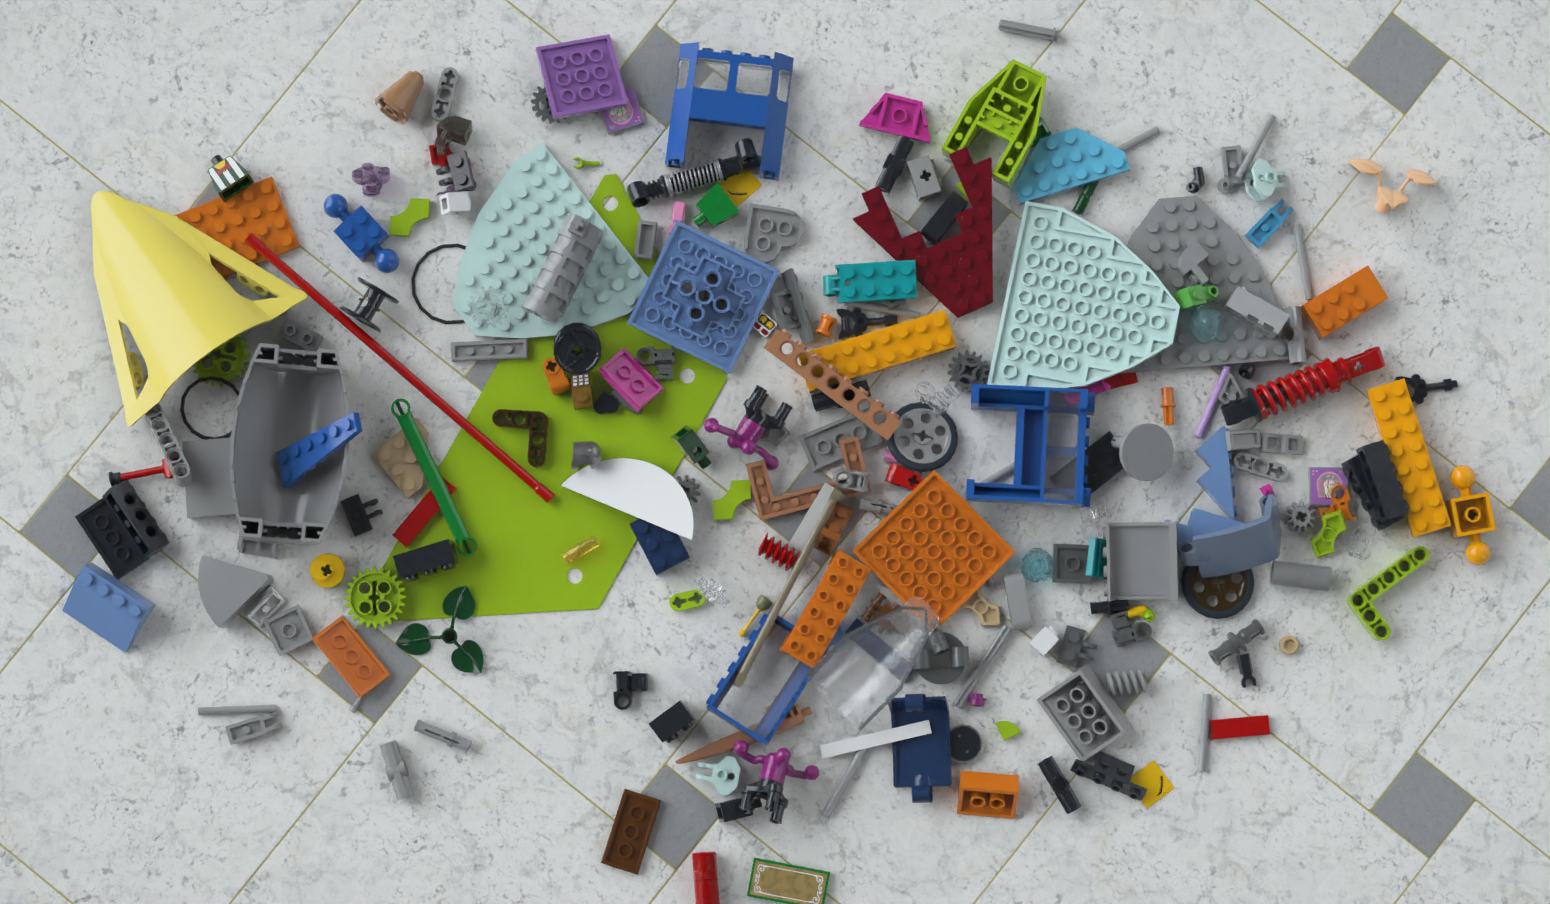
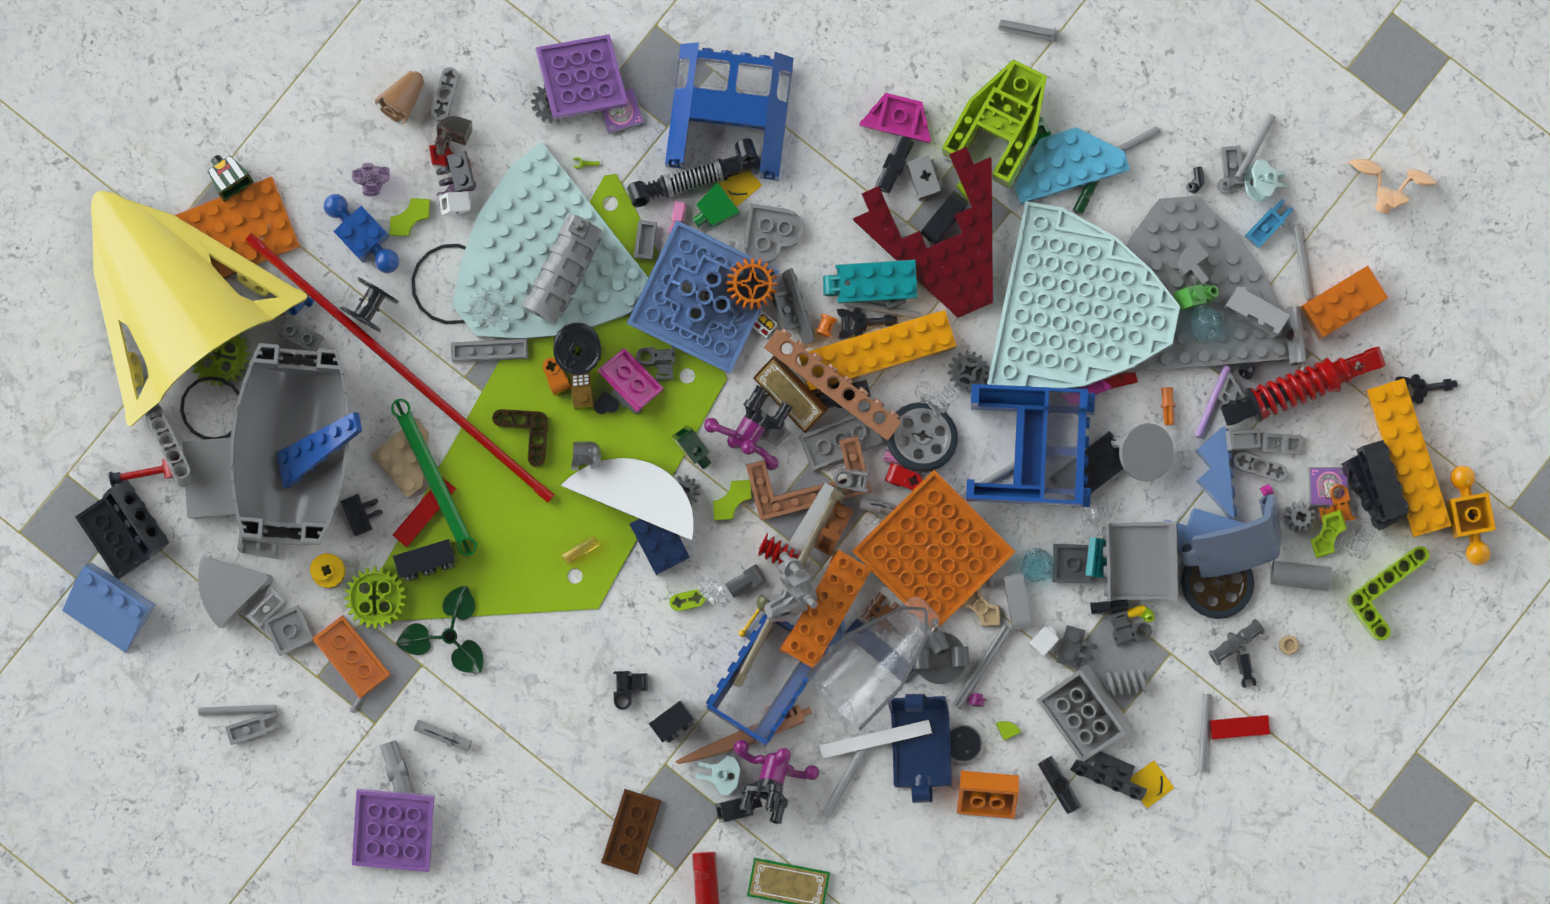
none -> blue arm [288,295,314,316]
none -> medium lavender plate [352,789,435,872]
none -> dark grey piece [725,564,767,598]
none -> orange gear [726,258,778,310]
none -> pearl gold tile [753,356,829,433]
none -> light grey piece [764,552,818,622]

